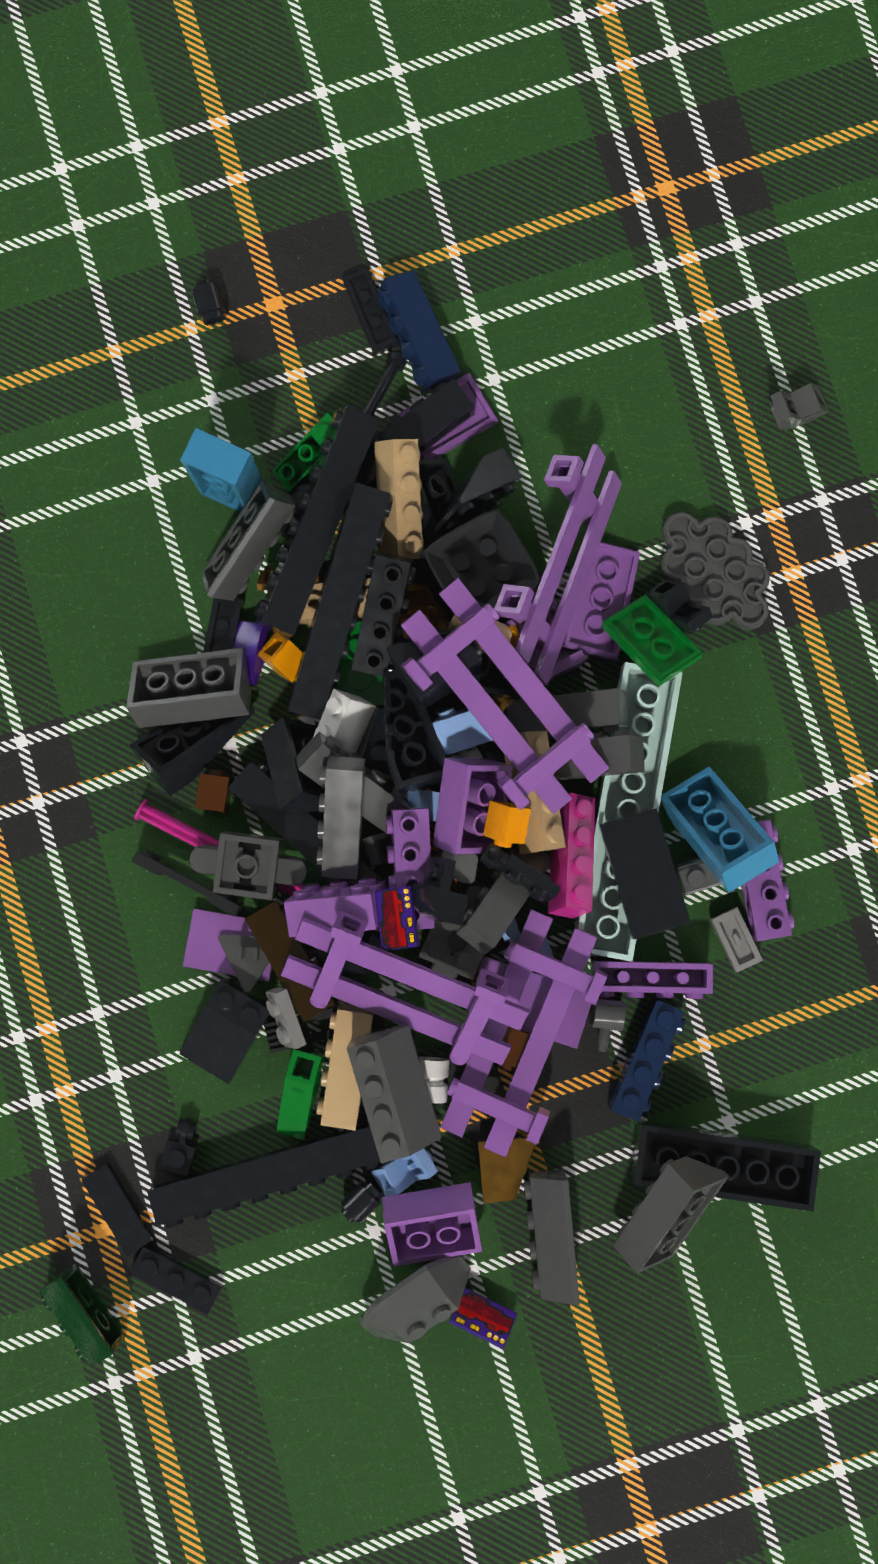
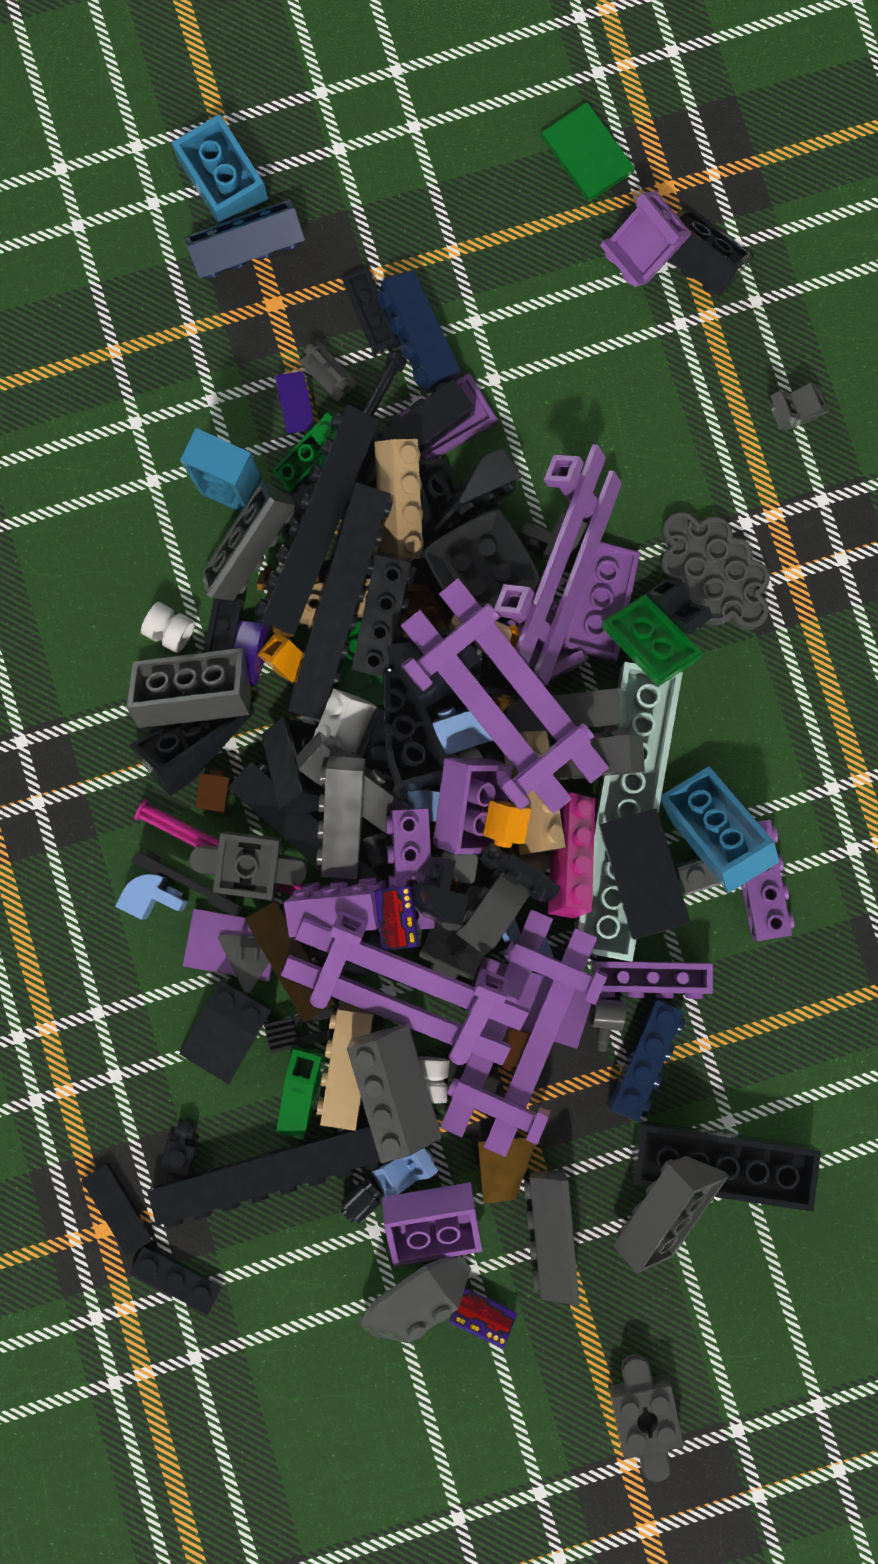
dark green slope [39,1263,126,1366] -> none
black brick [191,279,226,326] -> none
light grey plate [266,987,306,1049] -> none
light grey plate [709,907,763,973] -> none
none -> light blue brick [115,874,188,920]
none -> white wheel [141,602,195,654]
none -> dark azure brick [172,114,268,225]
none -> dark blue brick [184,199,305,279]
none -> dark purple slope [275,371,314,434]
none -> dark grey hinge [299,343,358,403]
none -> dark grey brick [520,512,588,562]
none -> green tile [541,102,635,203]
none -> medium lavender panel [600,191,691,287]
none -> dark grey brick [608,1354,684,1482]
none -> black slope [667,206,754,297]

